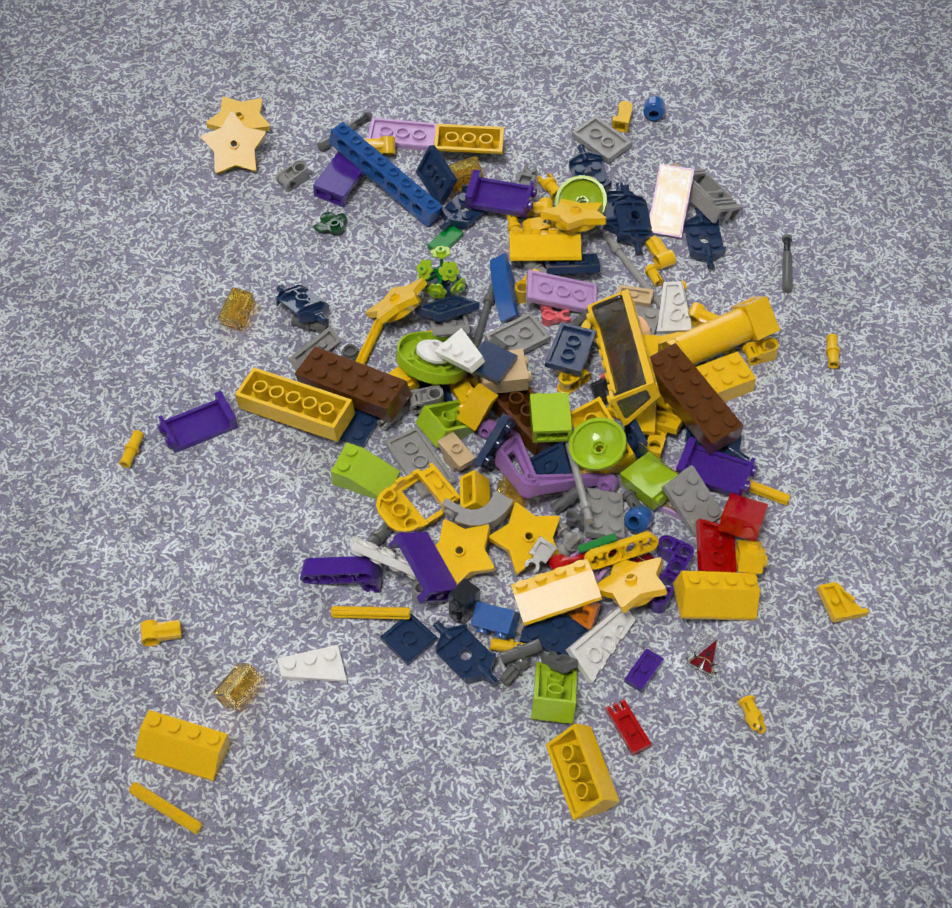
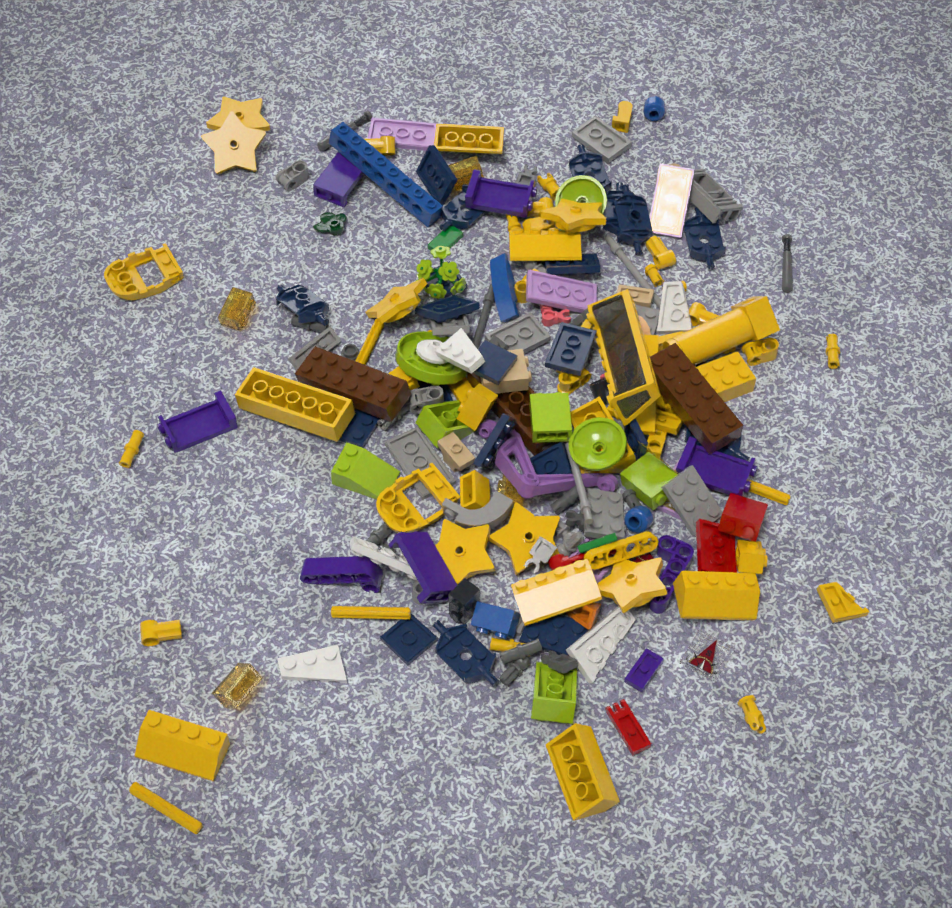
none -> yellow slope [104,243,184,300]

